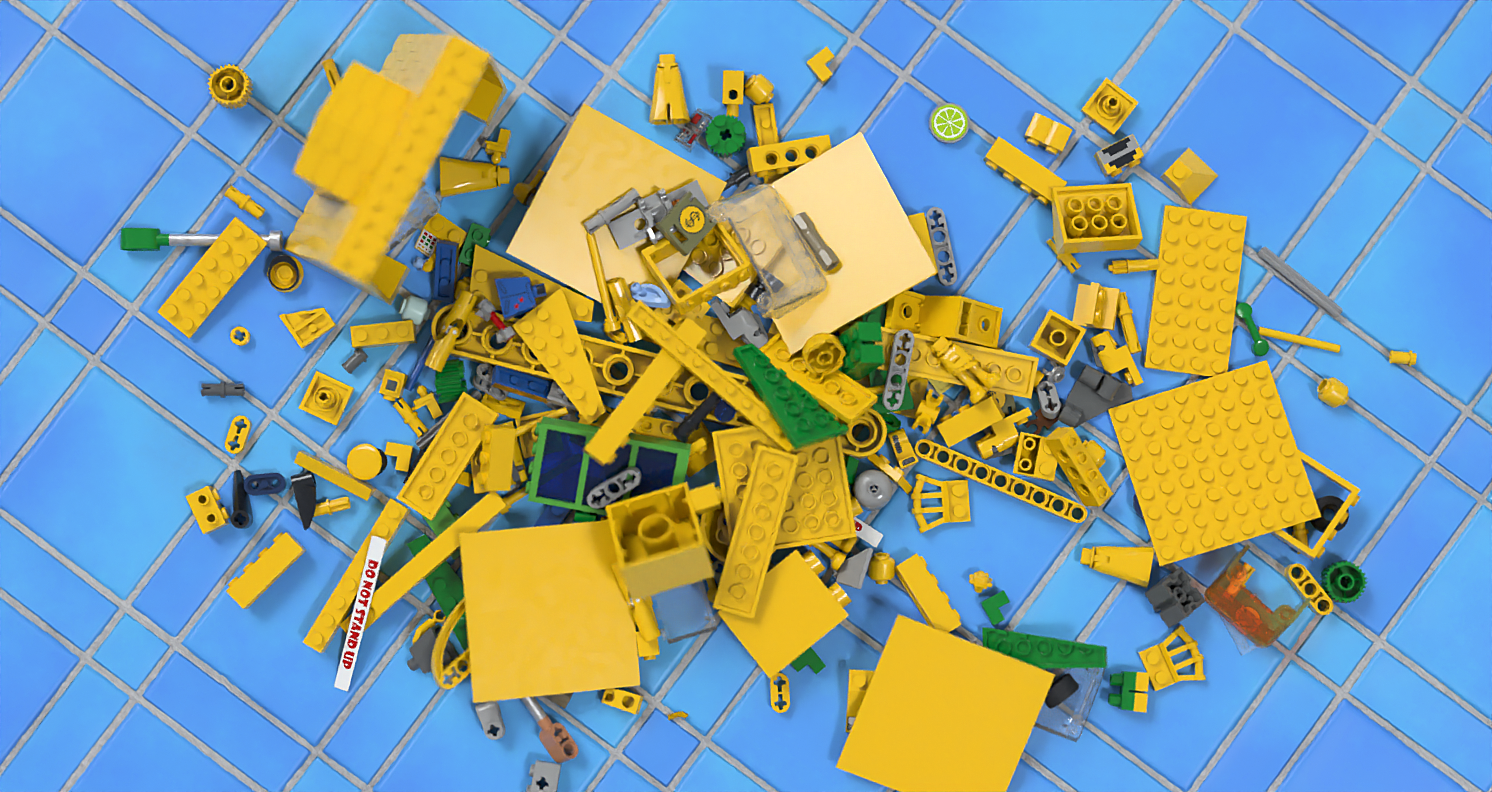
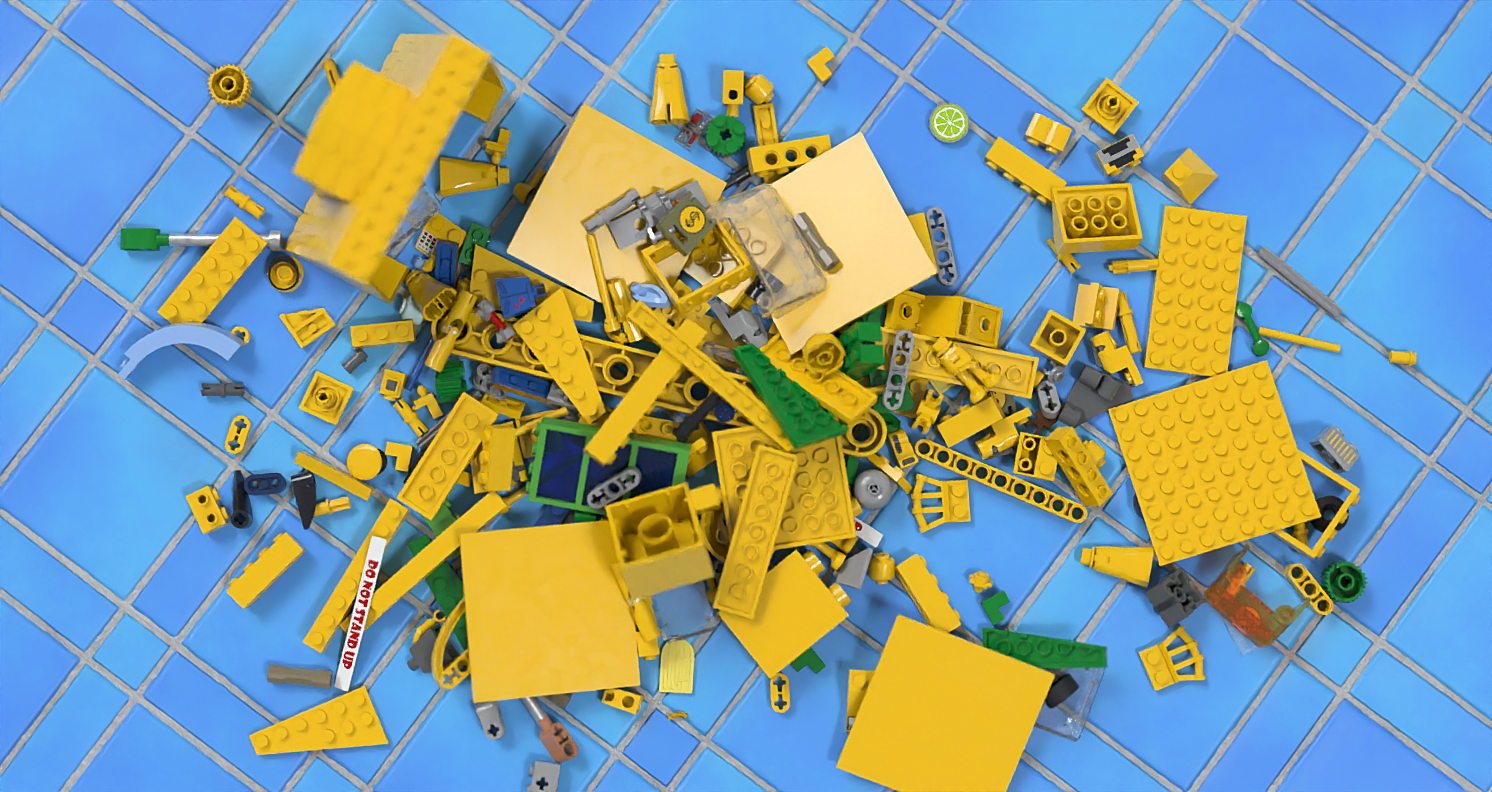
green hips [1108,671,1149,713] -> none
yellow head [1317,377,1349,408] -> none
none -> light blue arch [118,322,244,380]
none -> yellow wing [249,686,389,755]
none -> dark tan axle [267,665,333,689]
none -> yellow piece [405,269,458,322]
none -> light yellow window [659,638,695,693]
none -> clear container [699,341,745,376]
none -> light grey slope [1310,425,1360,474]

